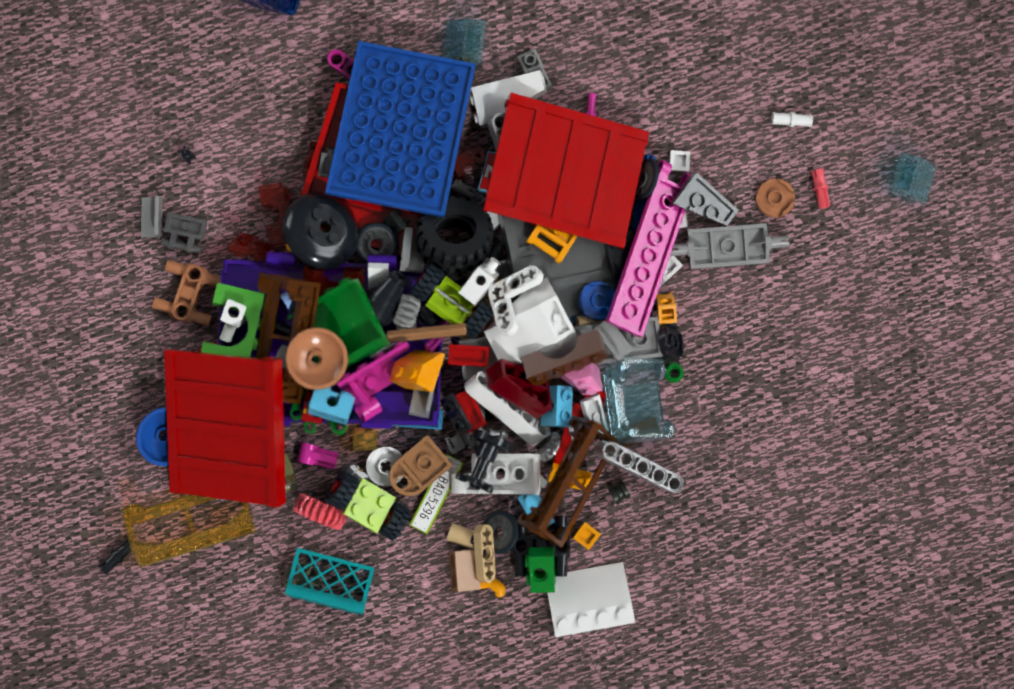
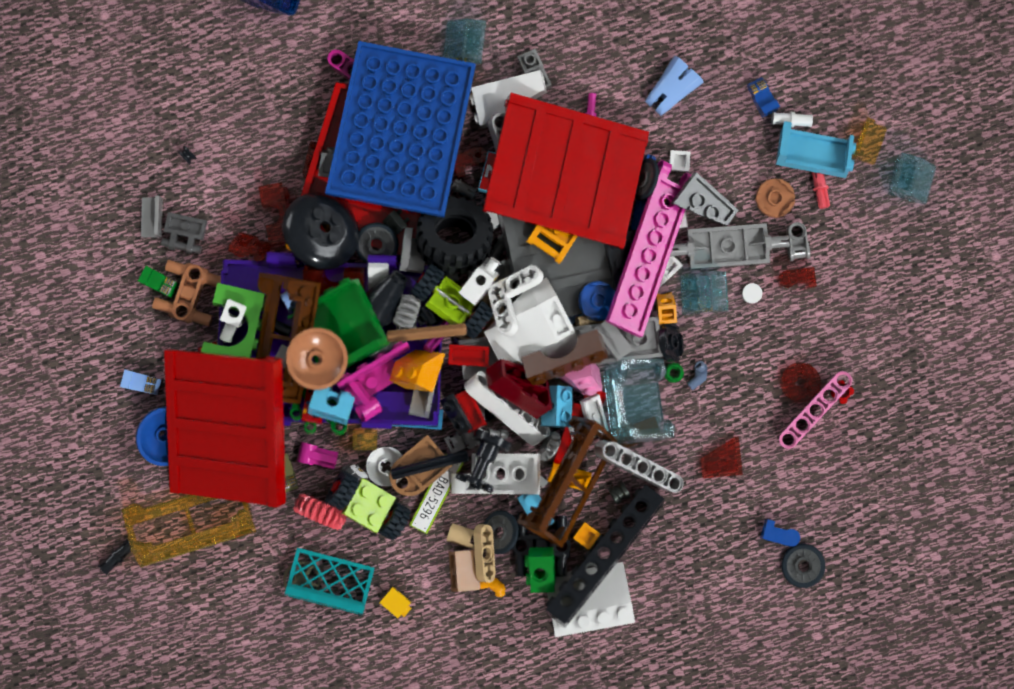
none -> light blue leg [120,370,161,395]
none -> green leg [138,266,179,298]
none -> yellow brick [380,587,412,618]
none -> black axle [390,450,469,480]
none -> black brick [545,484,665,628]
none -> light blue piece [645,56,704,116]
none -> clear light blue slope [680,271,729,315]
none -> sand blue arm [687,361,708,391]
none -> clear red wing [700,436,743,479]
none -> white tile [742,283,762,304]
none -> blue leg [747,77,780,118]
none -> blue leg [760,519,800,547]
none -> medium azure panel [776,121,857,178]
none -> clear red leg [777,267,817,289]
none -> bright pink beam [779,371,852,449]
none -> clear red plate [780,362,821,402]
none -> wheel [781,544,825,588]
none -> light grey piece [786,222,811,262]
none -> red plate [830,380,854,404]
none -> clear yellow panel [852,118,887,165]

